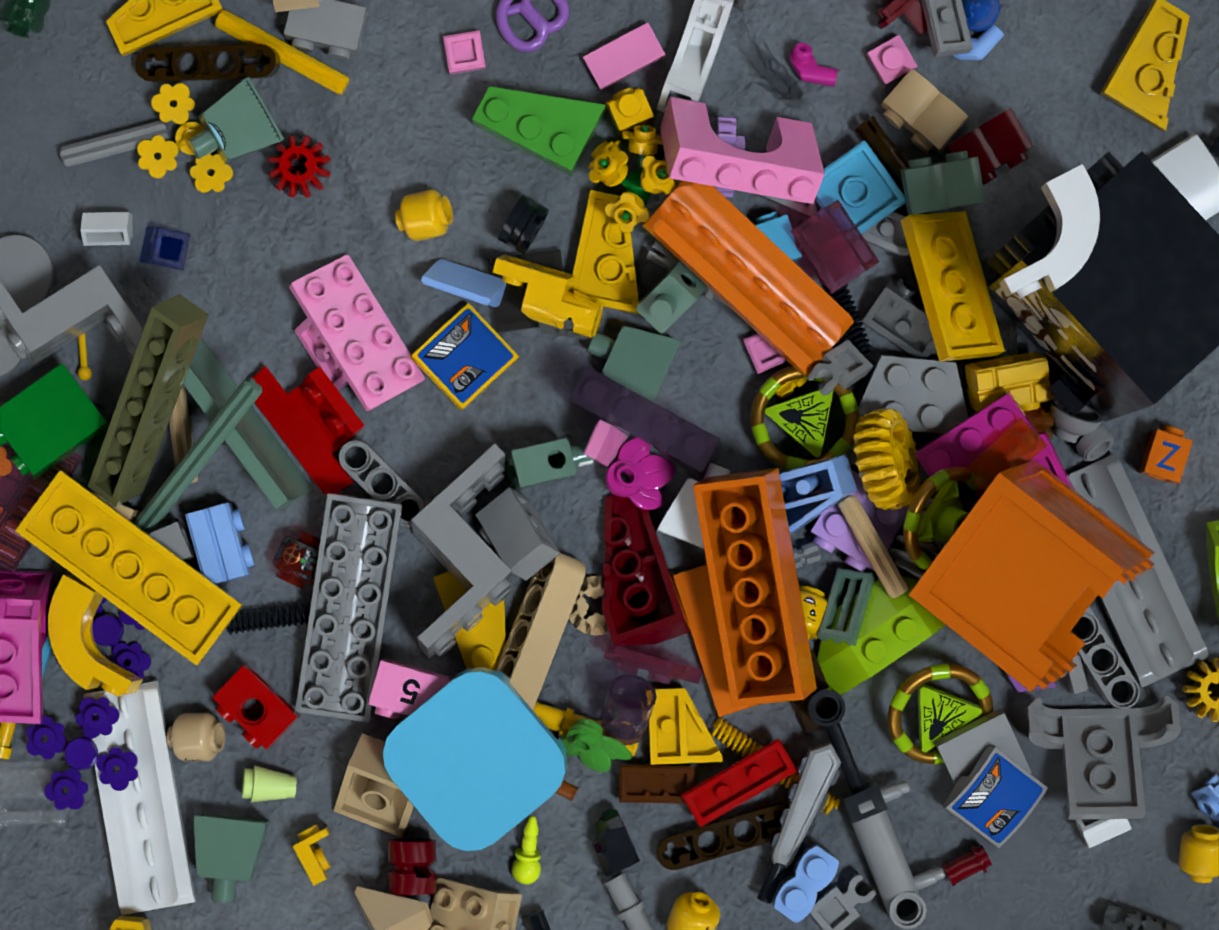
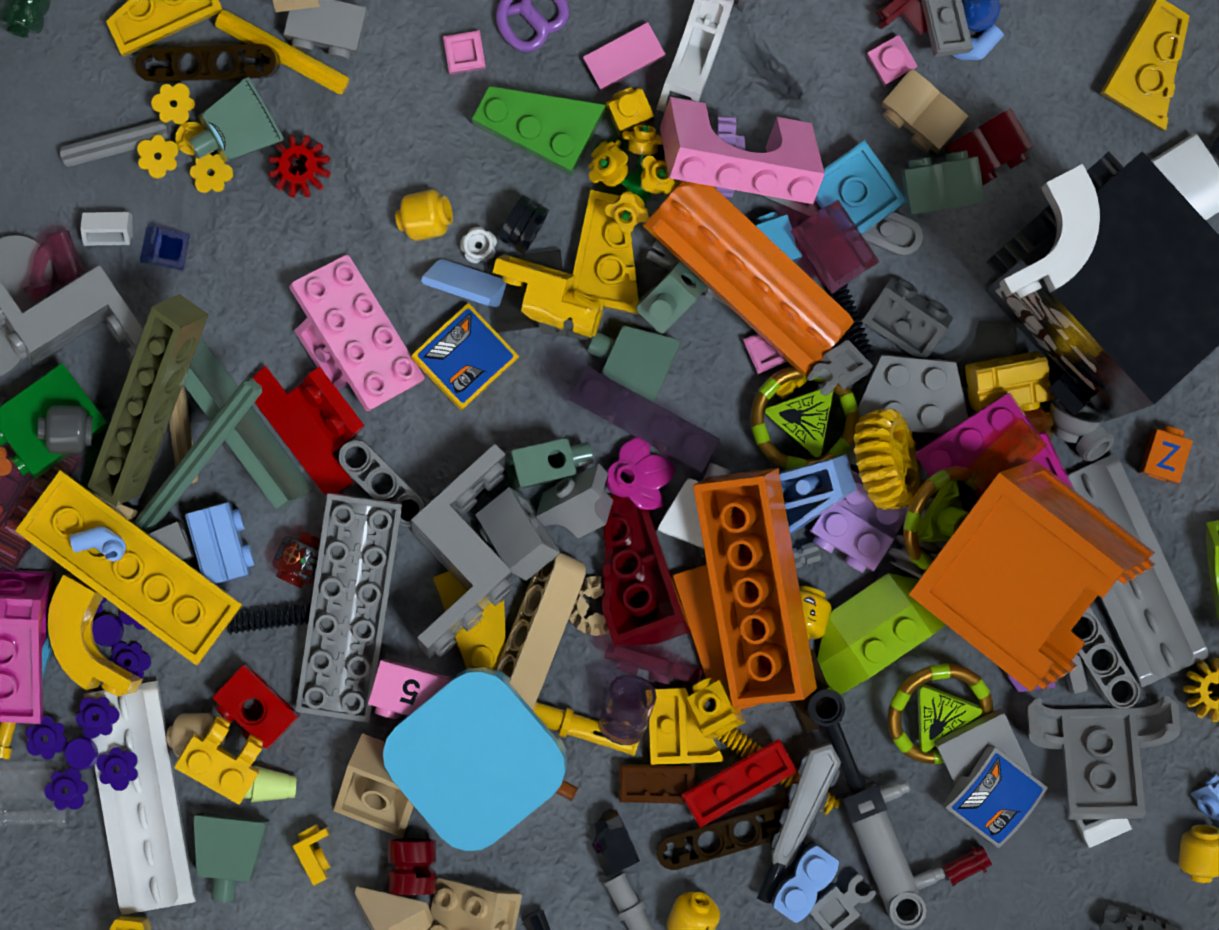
yellow hinge [77,333,92,381] -> none
neon yellow bar [511,816,541,885] -> none
bright green plate [561,719,632,773] -> none
bright pink tile [584,420,628,468] -> none
dark pink arm [790,43,838,87] -> none
sand green tile [817,568,875,646] -> none
tan axle [838,495,908,598] -> none
dark brown pin [855,116,933,214] -> none
yellow plate [900,211,1005,362] -> none
none -> clear pink plant [23,230,84,299]
none -> dark grey head [38,405,93,455]
none -> light blue arm [70,526,126,562]
none -> yellow plate [174,715,263,805]
none -> white plate [460,227,497,264]
none -> light grey brick [535,463,613,539]
none -> yellow brick [687,678,746,740]

